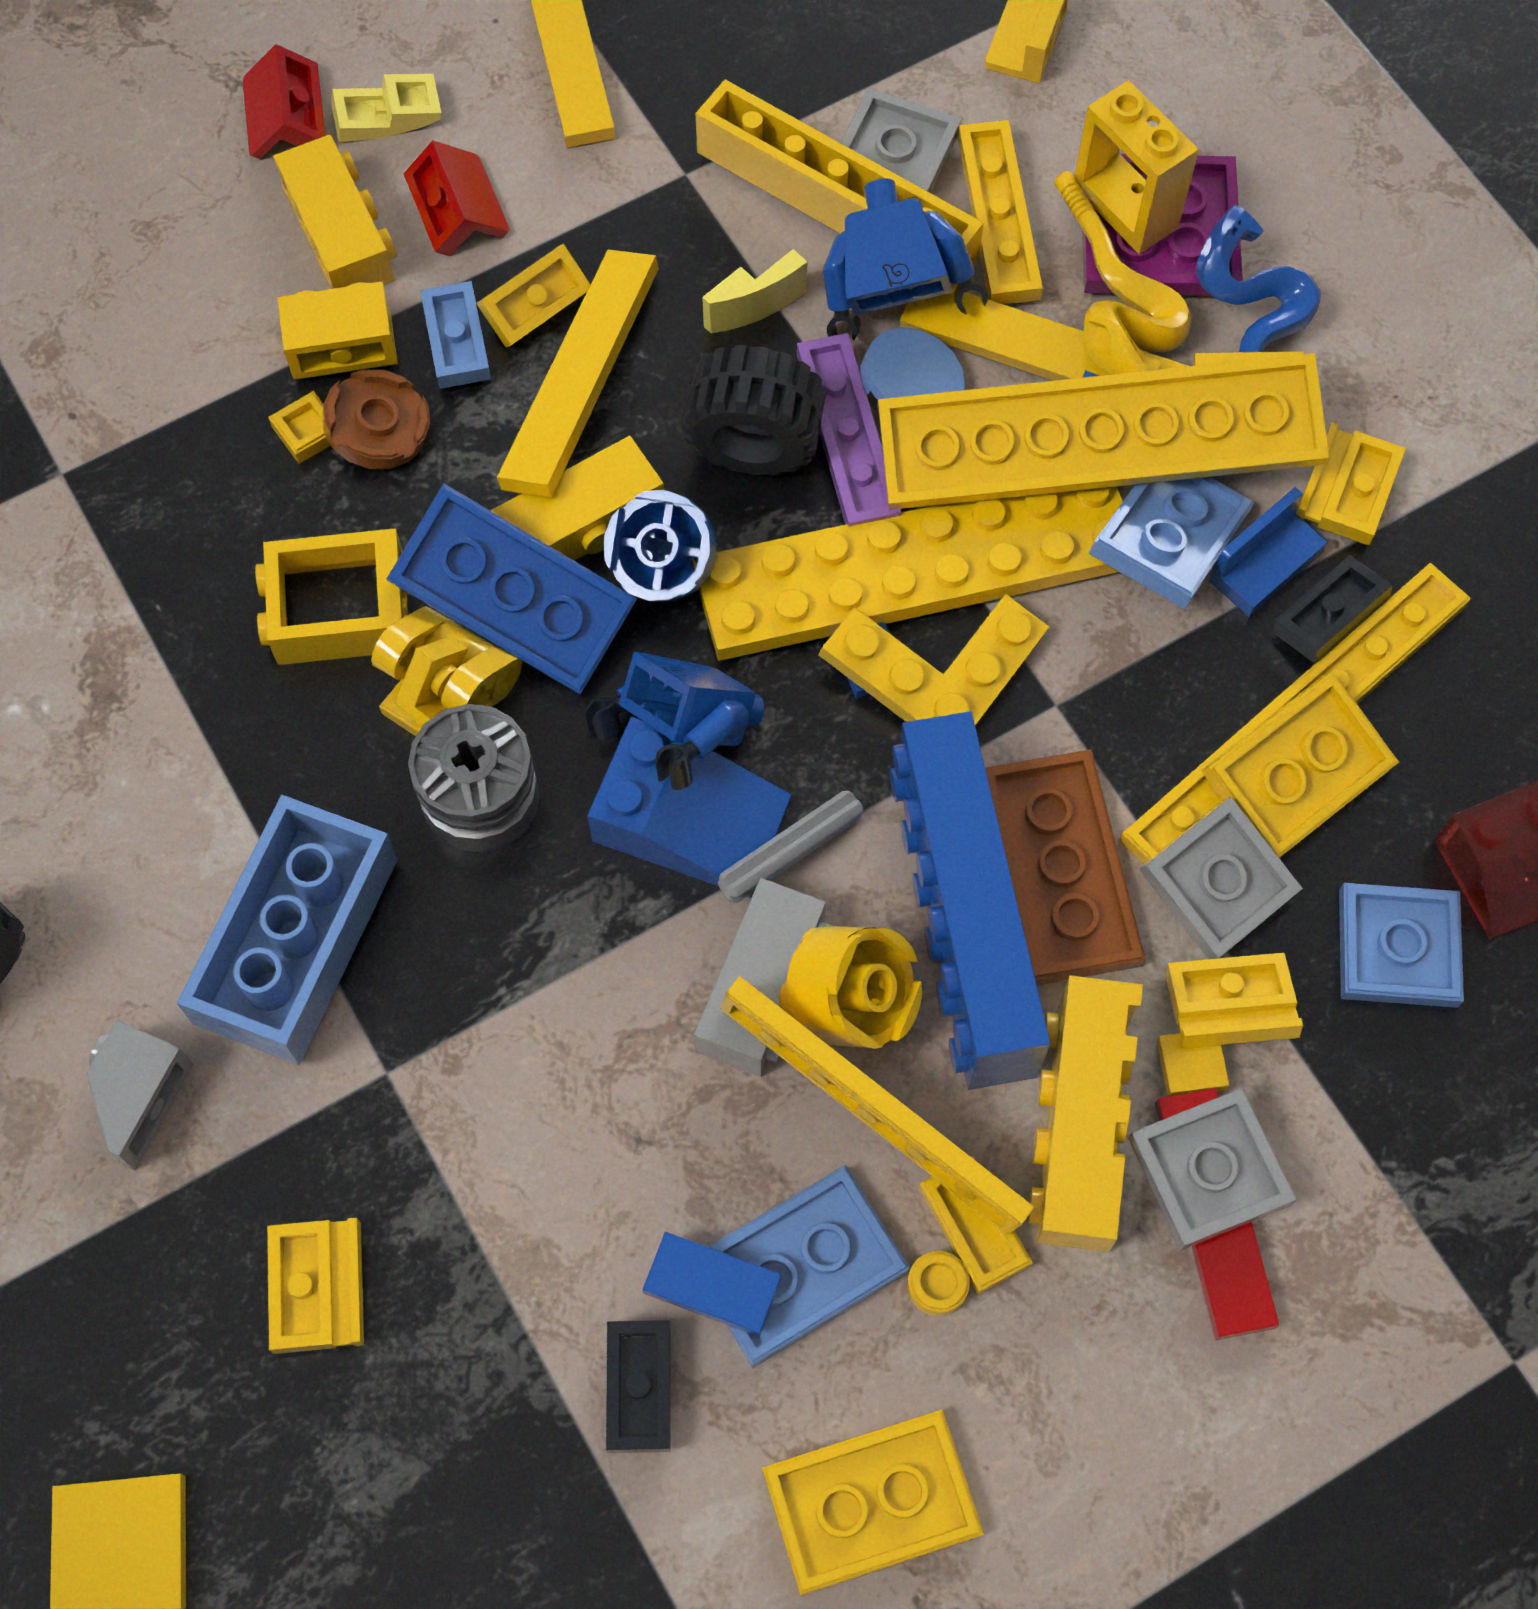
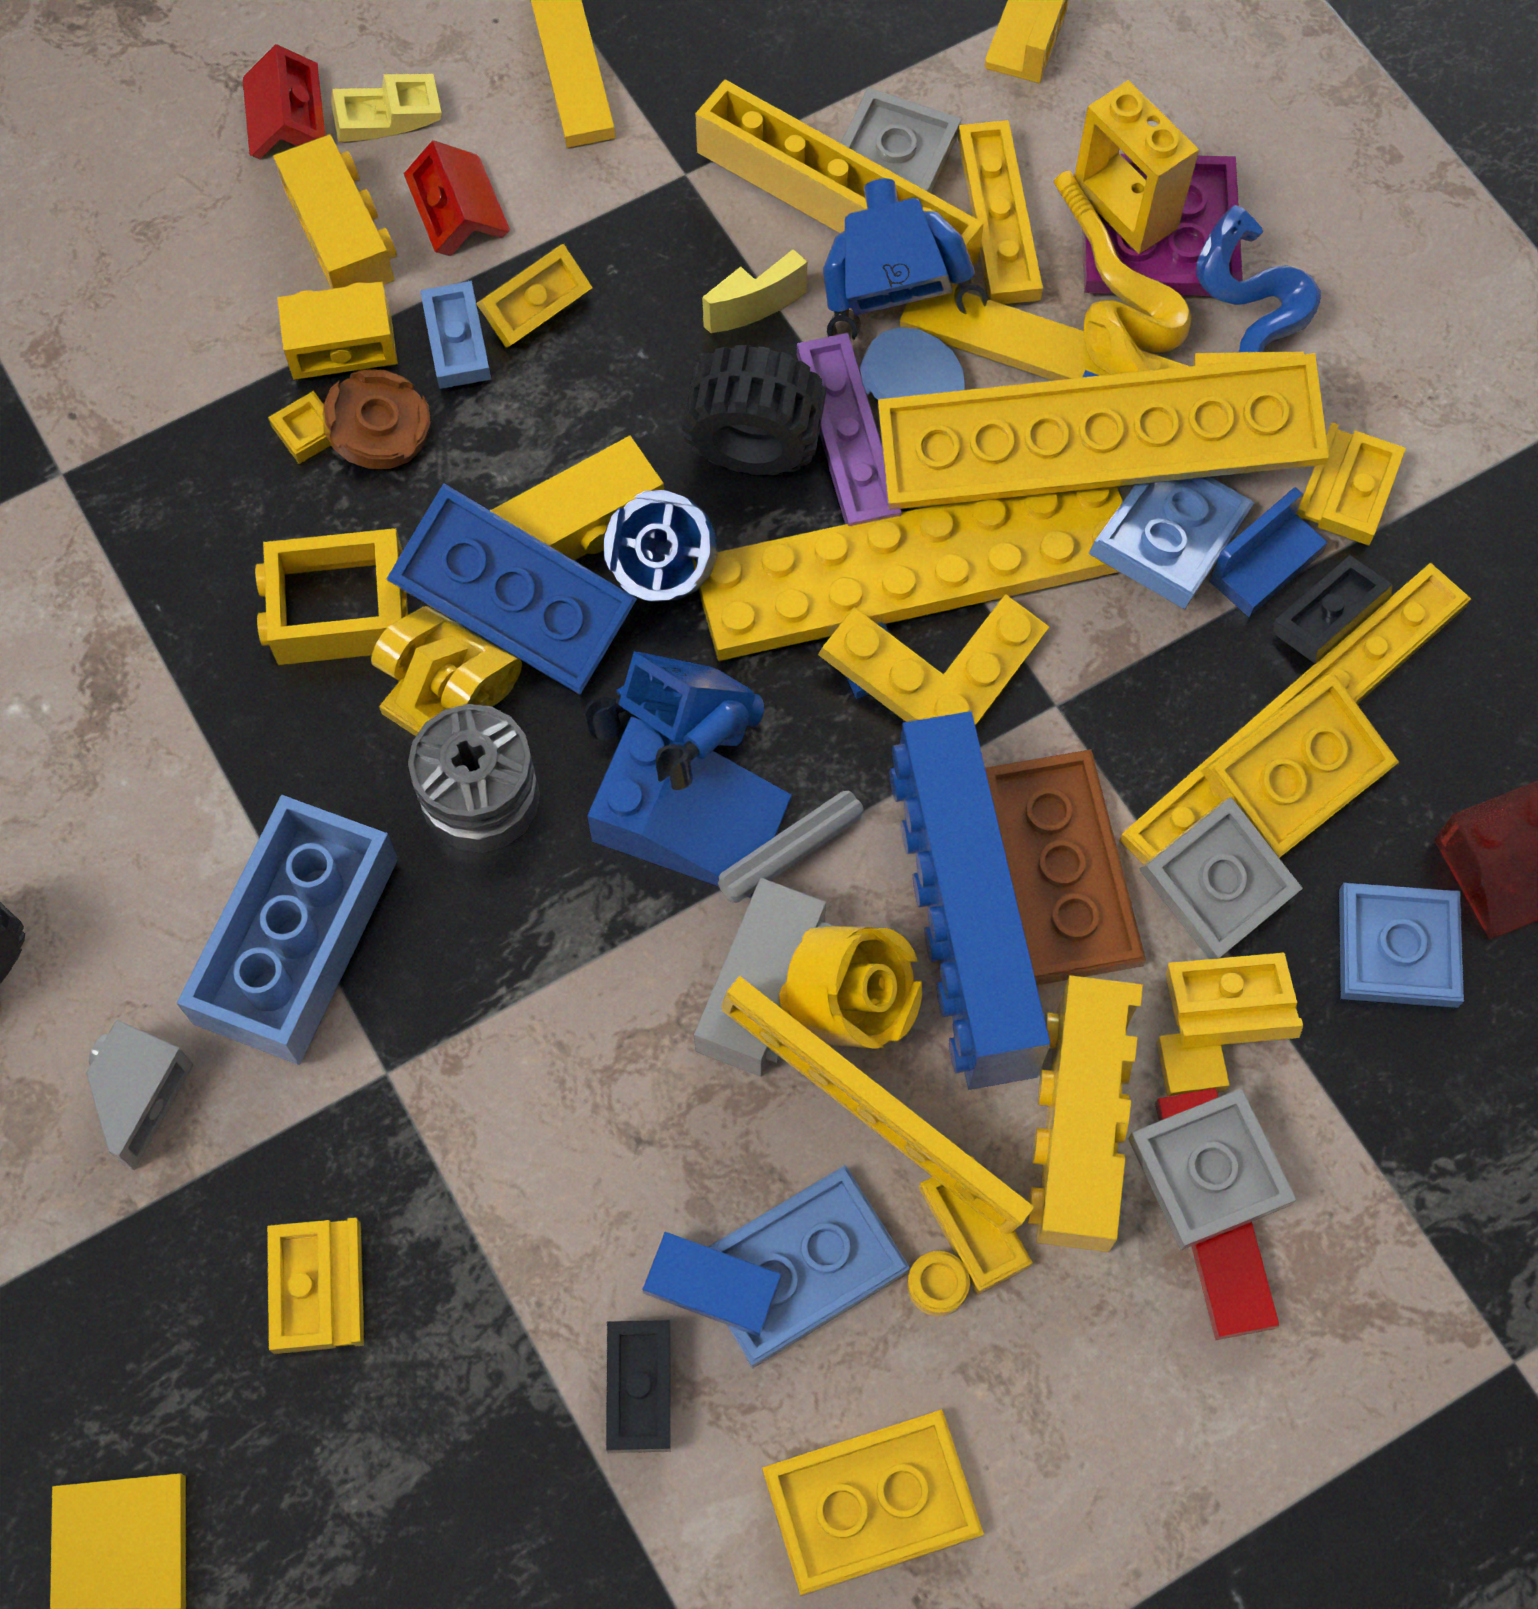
yellow tile [497,249,659,498] -> none

